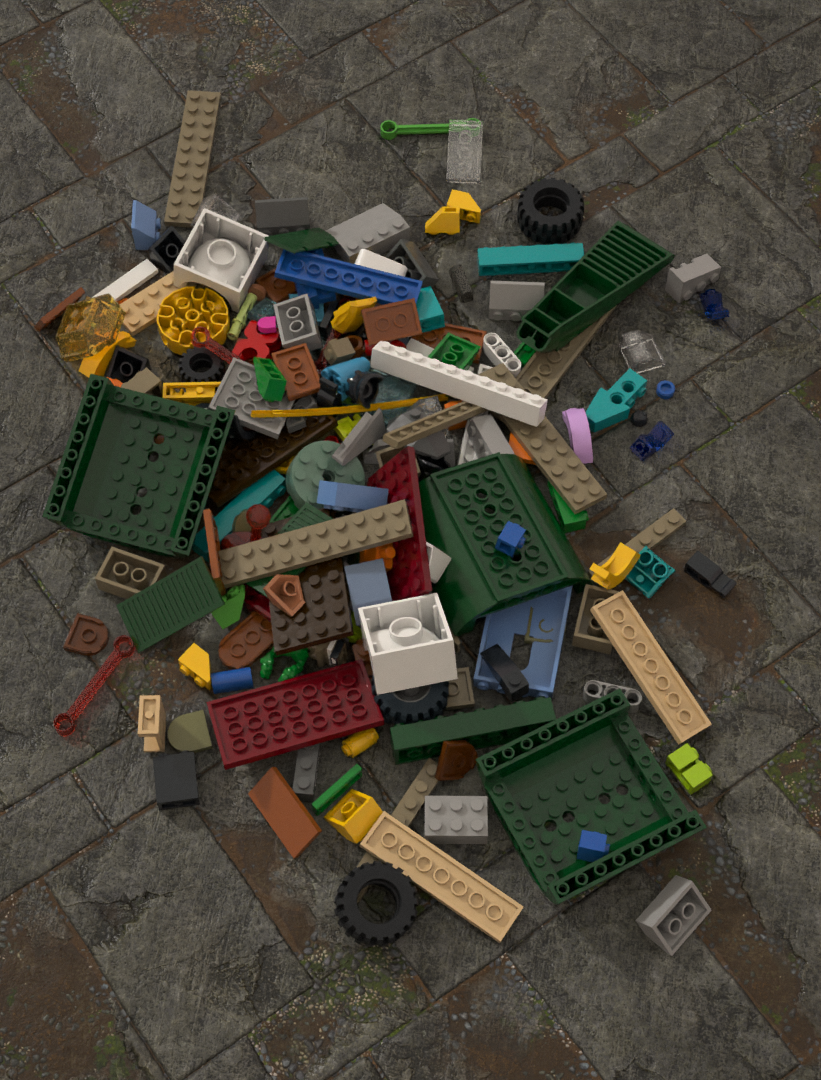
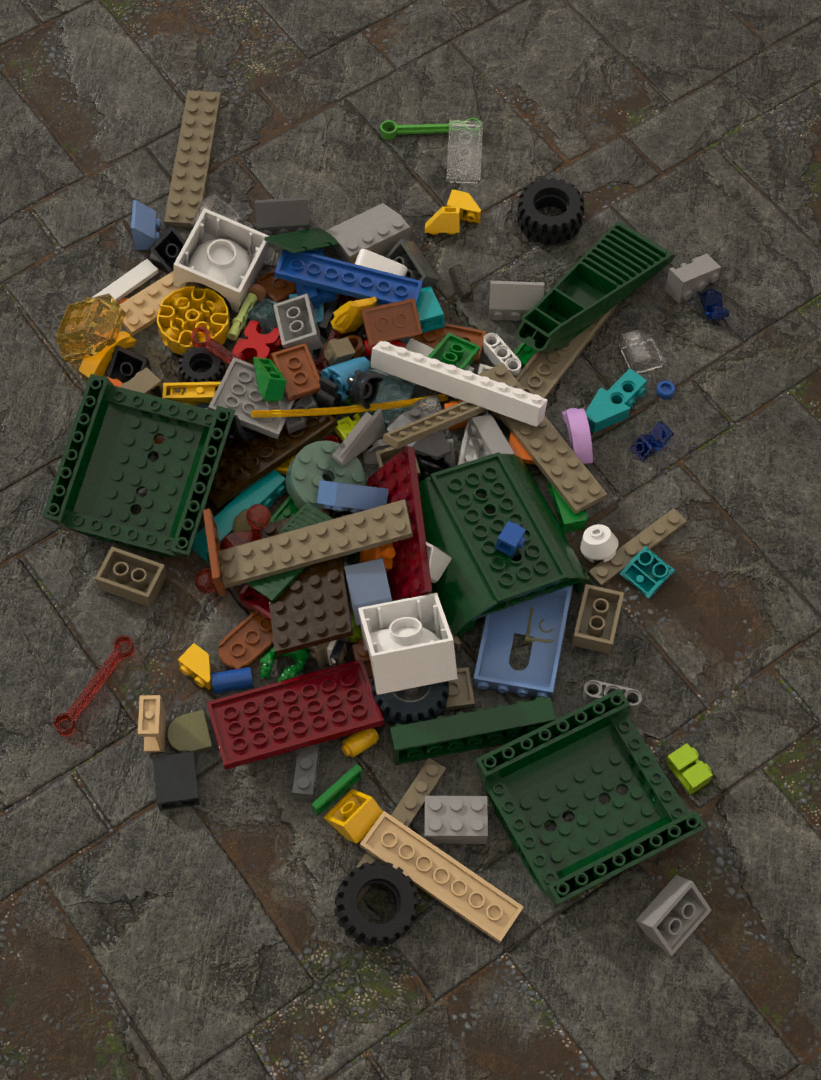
dark orange tile [34,287,85,332] -> none
reddish brown tile [63,613,109,656] -> none
dark green window [116,556,225,653] -> none
bright green slope [211,584,245,629] -> none
dark orange tile [248,767,322,858] -> none
dark pink tile [257,316,276,333] -> none
nougat slope [263,574,305,617] -> none
reddish brown tile [435,740,478,781] -> none
teal brick [477,243,584,276] -> none
black slope [480,644,529,702] -> none
blue brick [576,830,610,862] -> none
yellow arch [590,542,641,589] -> none
tan plate [590,590,712,745] -> none
black piece [630,410,648,427] -> none
black piece [684,551,737,598] -> none
none -> white cone [580,525,618,563]

